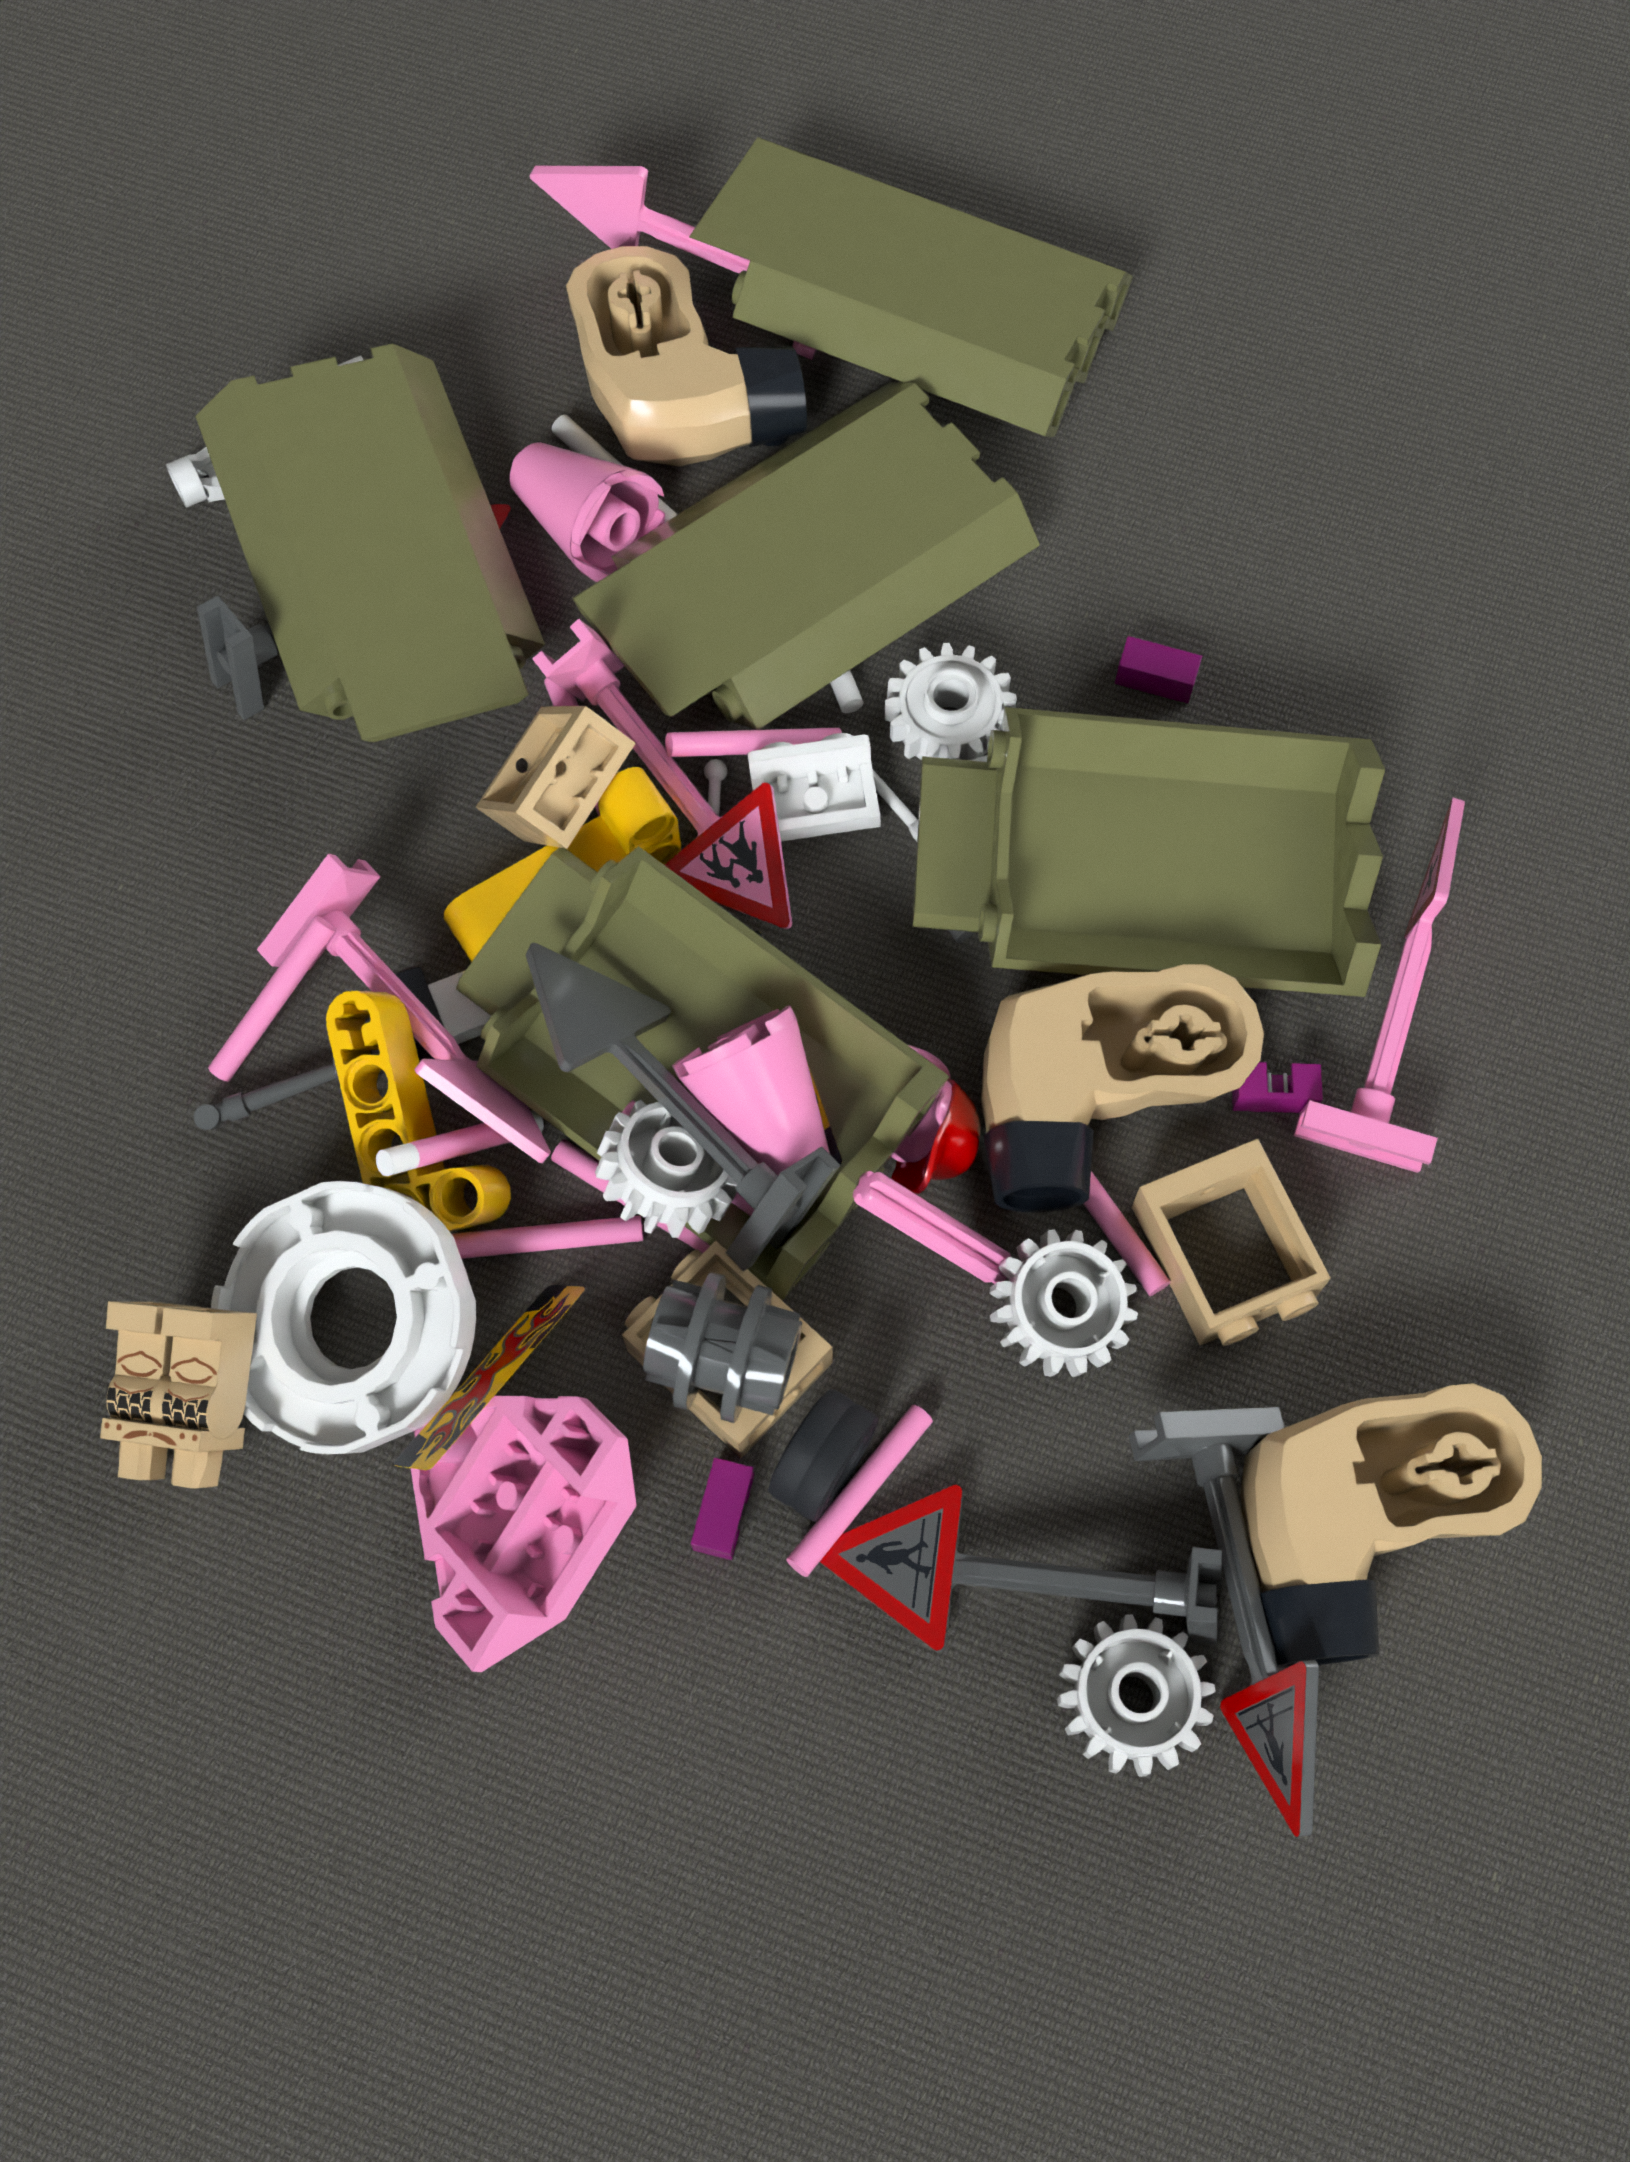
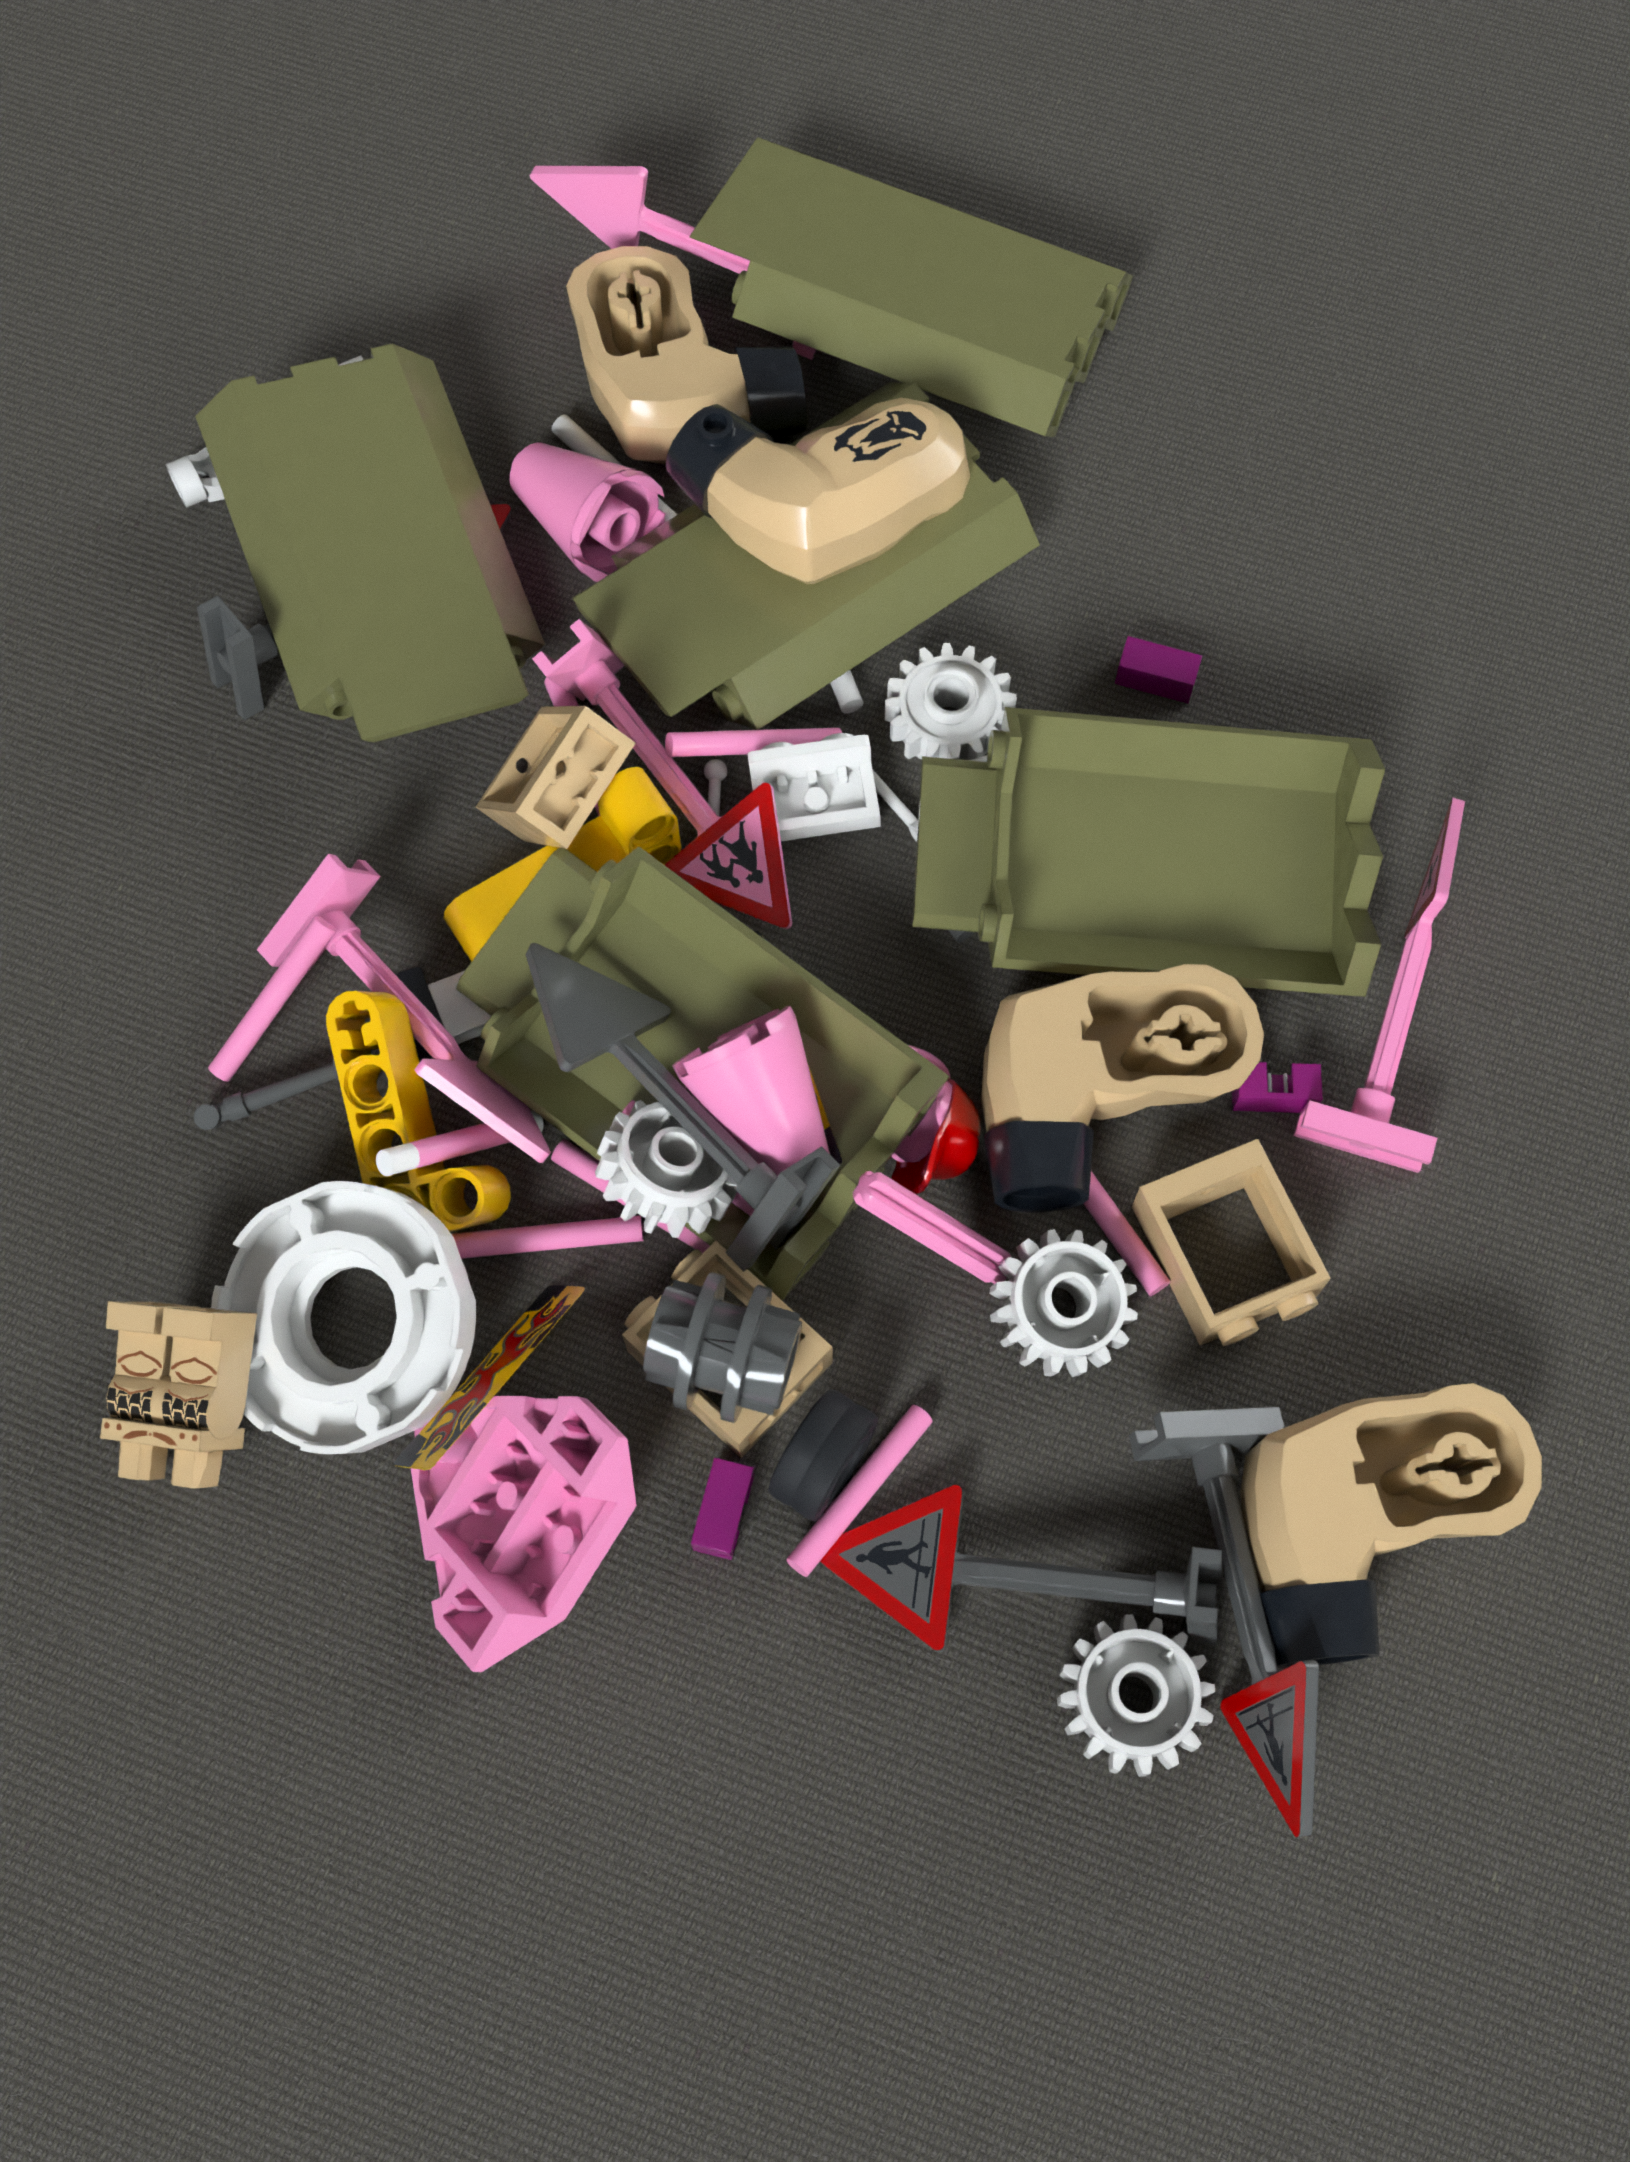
none -> tan piece [666,398,970,584]

